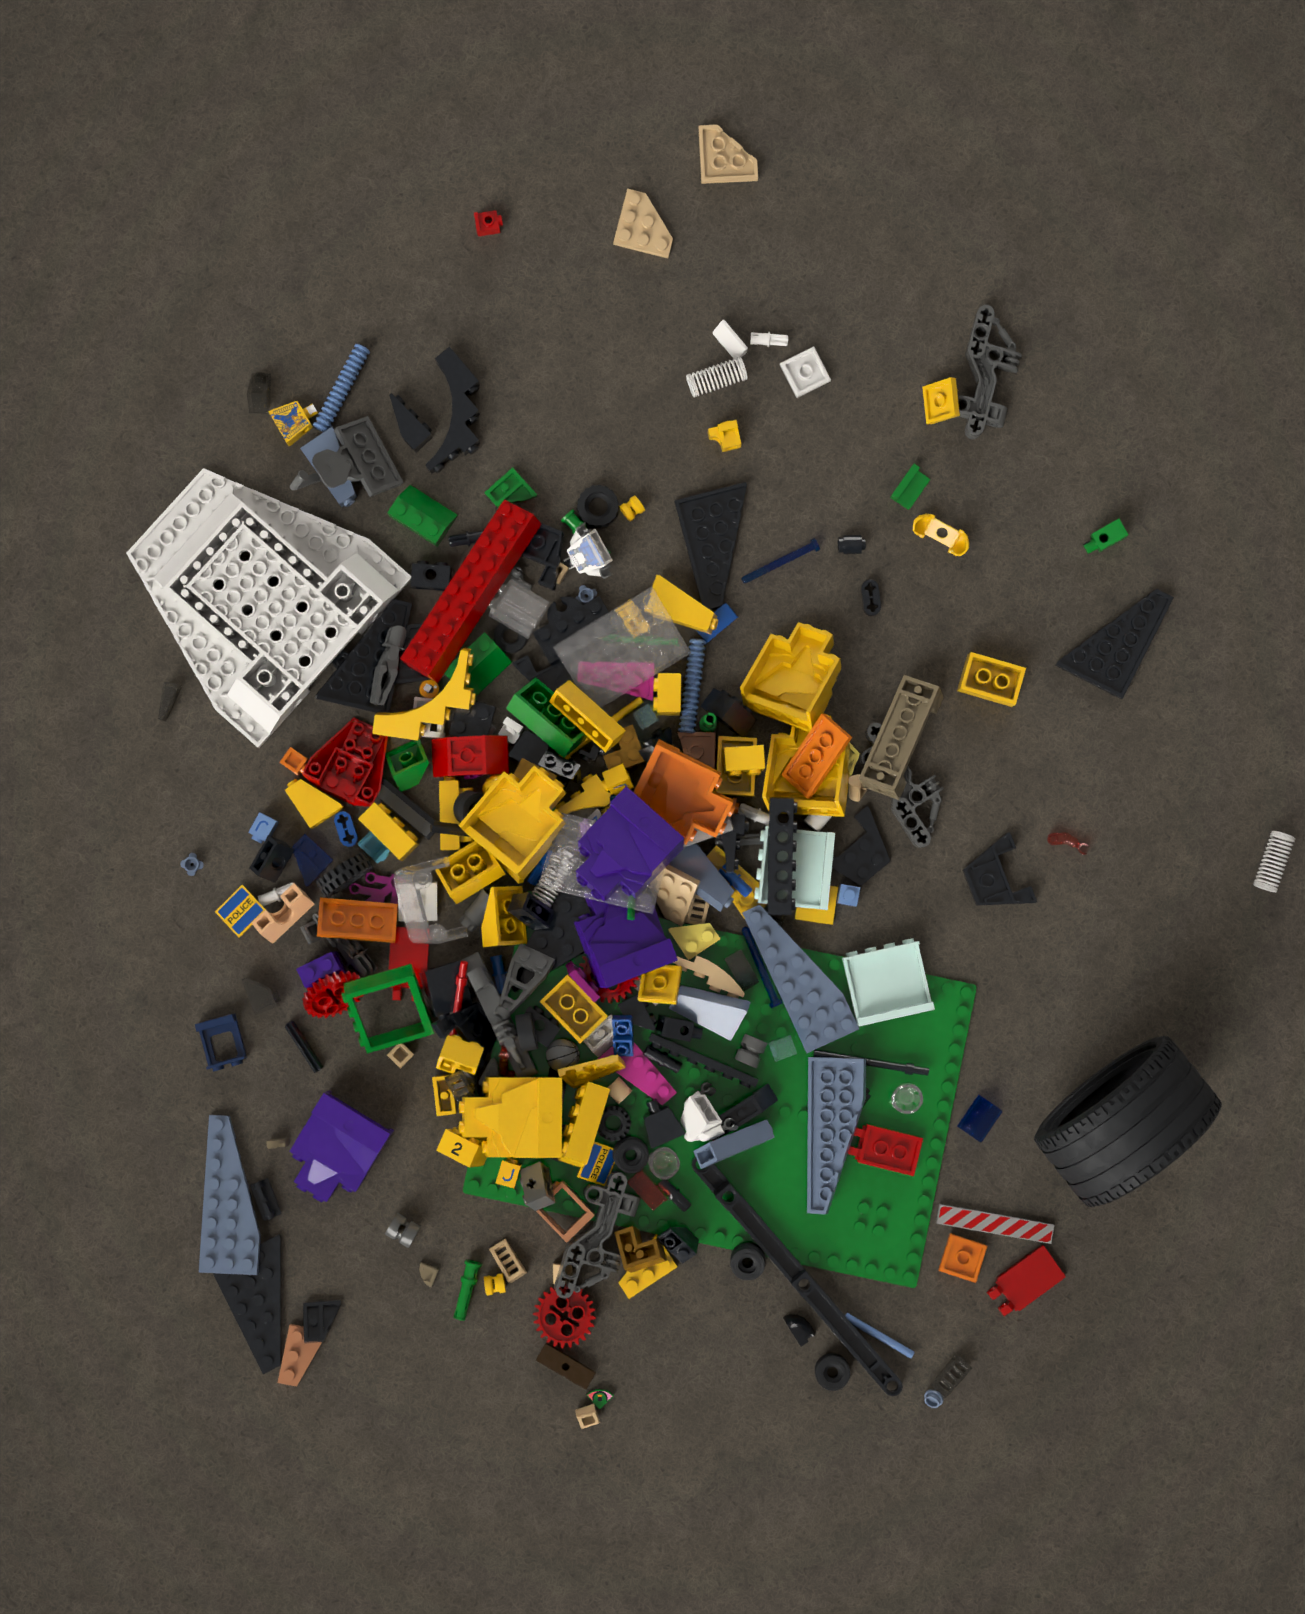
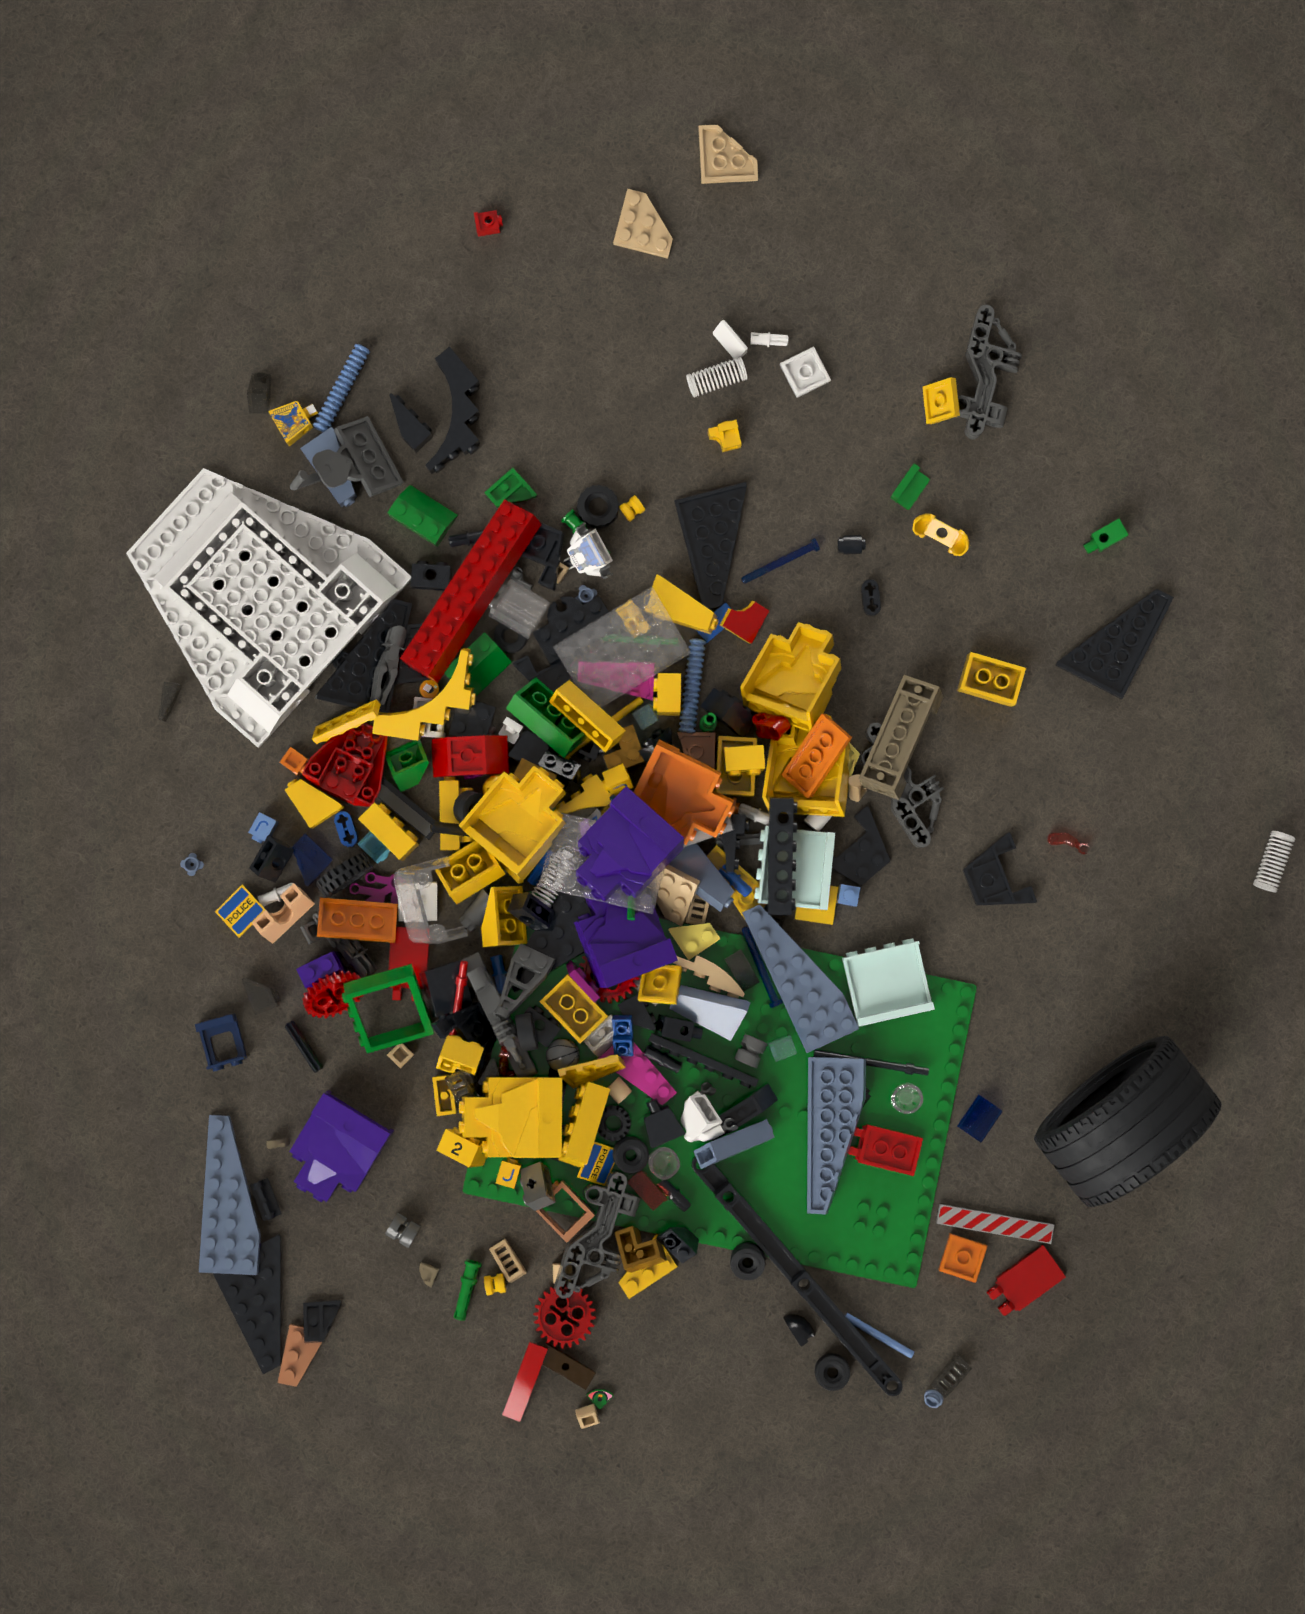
none -> yellow plate [312,699,381,744]
none -> red slope [502,1342,548,1422]
none -> red tile [720,601,769,644]
none -> red piece [752,712,791,741]

